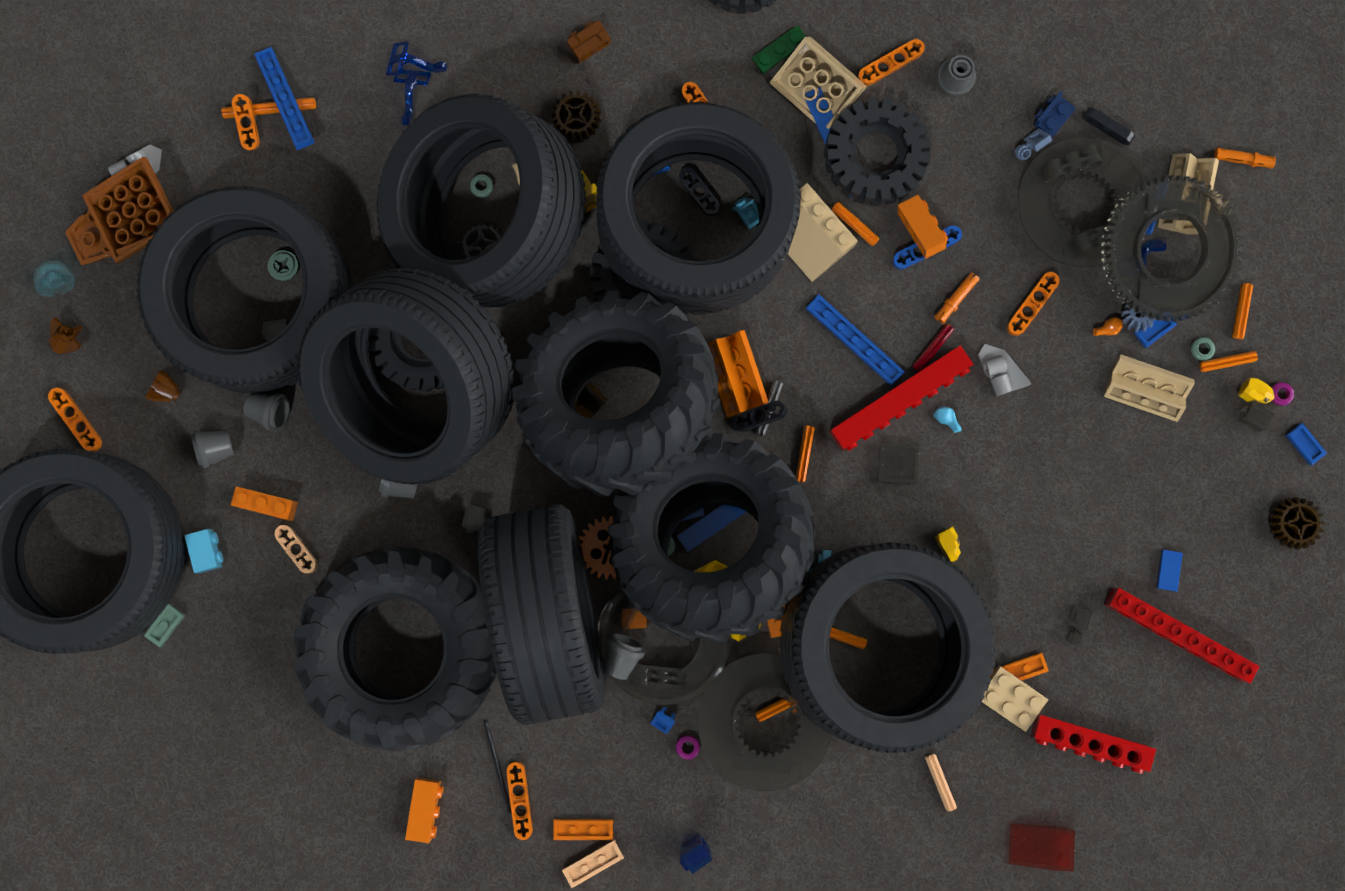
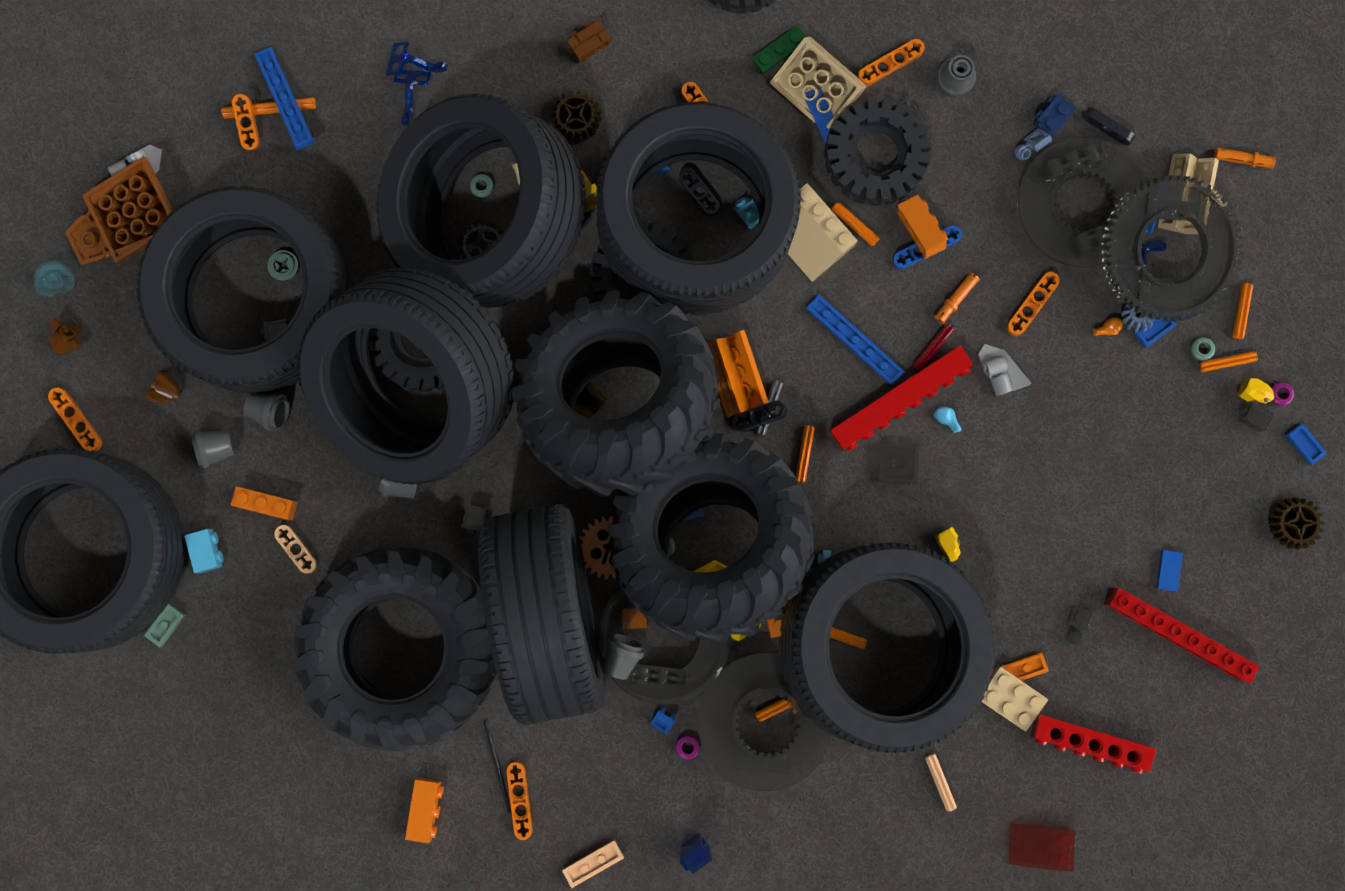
orange tile [553,819,613,840] -> none
blue tile [677,505,746,552] -> none
tan slope [1104,354,1195,422] -> none

